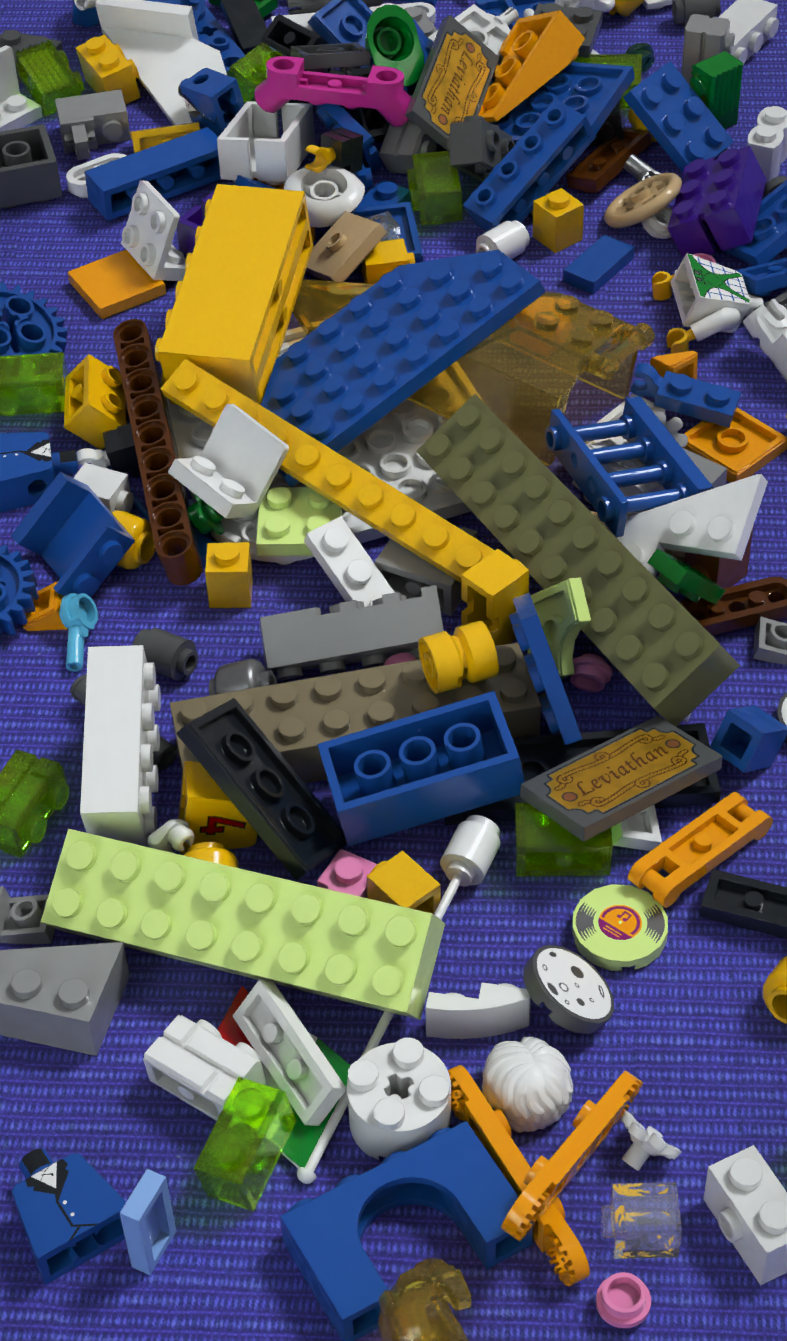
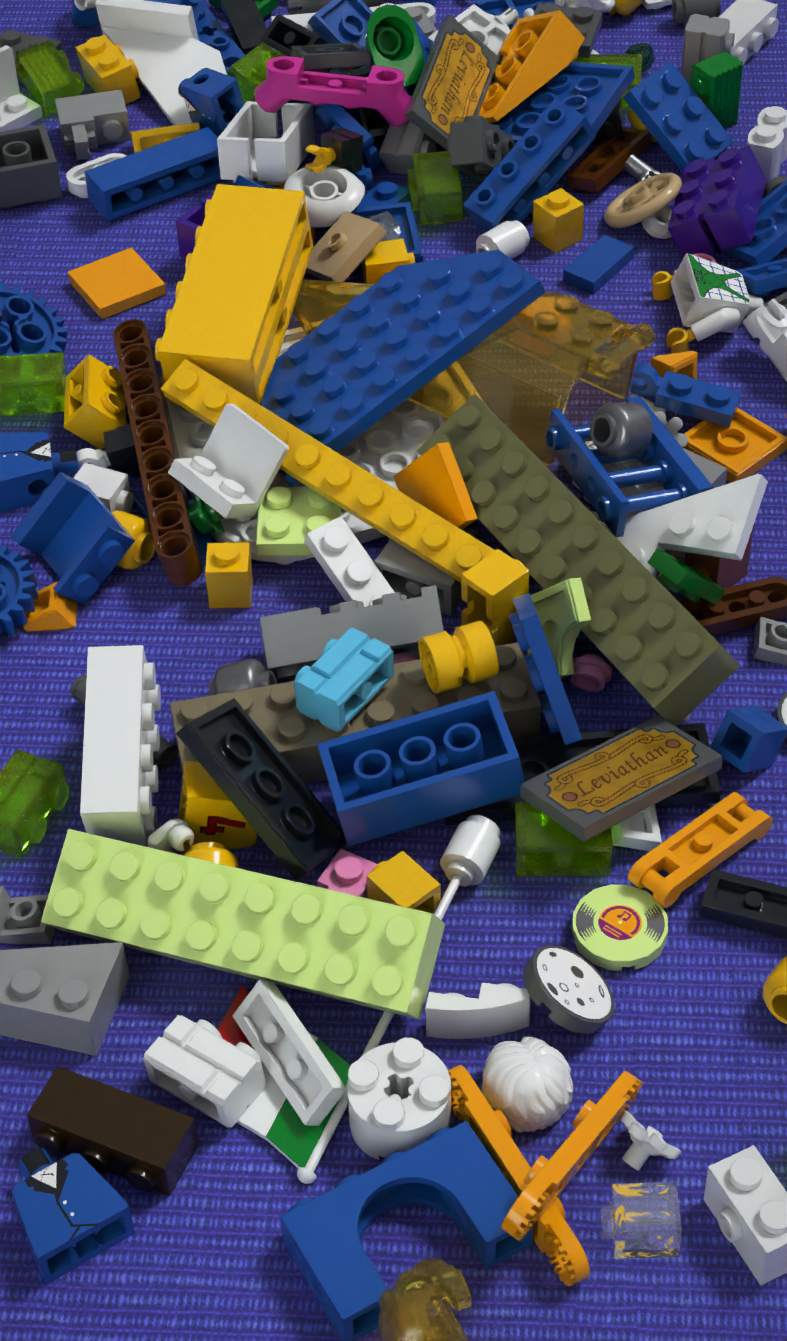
medium azure plate [59,593,98,672] -> none
light blue tile [120,1169,177,1275] -> none
white bracket [121,180,186,281] -> none
dark grey brick [132,628,198,681] -> none
clear neon green brick [194,1077,297,1212] -> none
bright pink plate [596,1272,651,1328] -> none
none -> dark brown brick [27,1066,199,1196]
none -> medium azure brick [294,627,394,733]
none -> light orange tile [393,442,478,530]
none -> flat silver head [590,402,653,457]

